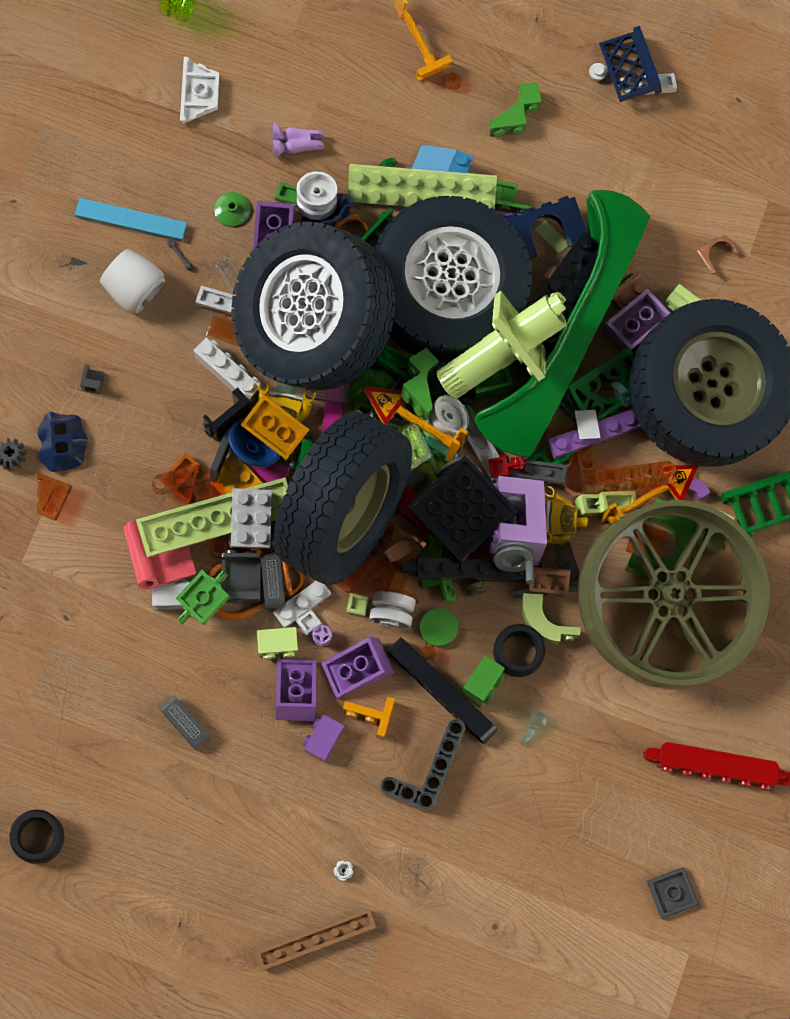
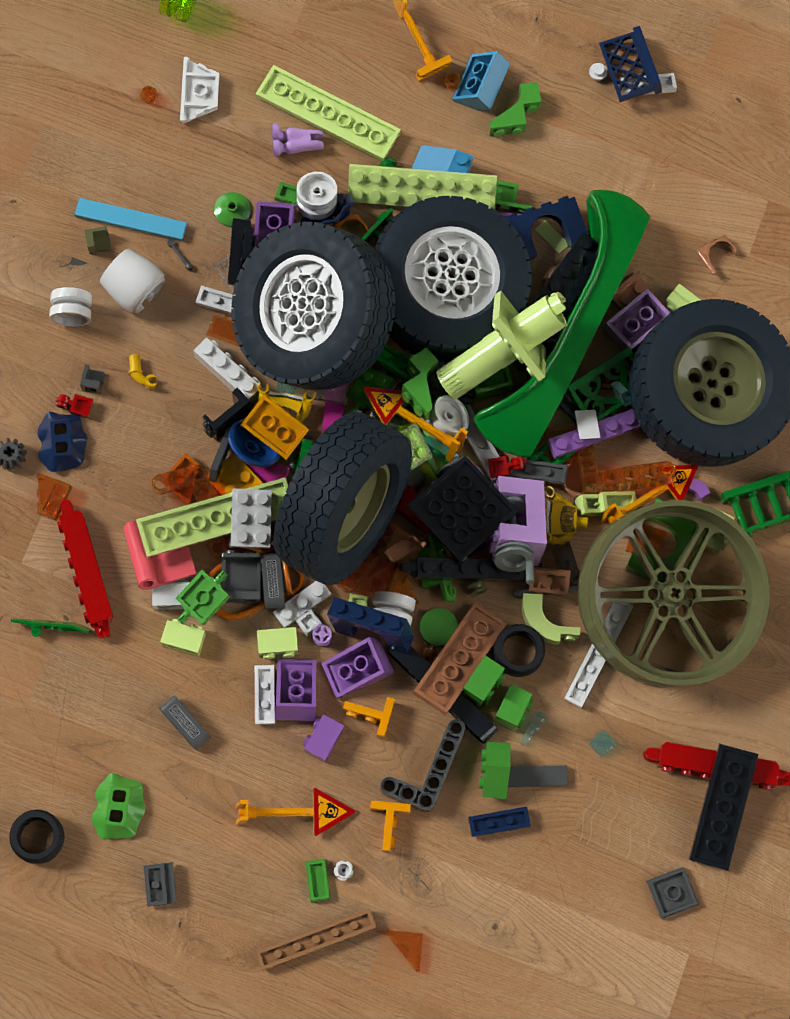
none -> green piece [11,618,90,637]
none -> white wheel [49,287,92,327]
none -> red plate [55,394,94,419]
none -> red hinge [57,499,114,639]
none -> olive panel [85,226,111,254]
none -> bright green piece [92,773,145,839]
none -> yellow piece [128,354,157,390]
none -> clear orange plate [140,86,158,104]
none -> dark grey plate [144,862,177,907]
none -> yellowish green brick [160,619,206,656]
none -> black bracket [227,218,256,285]
none -> light orange piece [236,788,355,836]
none -> white plate [254,665,275,725]
none -> yellowish green plate [256,65,401,161]
none -> bright green tile [305,859,330,902]
none -> dark blue arch [327,597,414,654]
none -> light orange bracket [370,800,411,853]
none -> clear orange tile [385,930,423,972]
none -> nougat plate [412,602,507,715]
none -> dark azure slope [452,51,510,111]
none -> dark blue plate [468,806,531,837]
none -> bright green brick [479,741,510,799]
none -> bright green brick [494,684,533,732]
none -> dark grey tile [508,765,567,787]
none -> white plate [564,597,633,709]
none -> clear light blue tile [588,730,616,758]
none -> black plate [689,743,759,870]

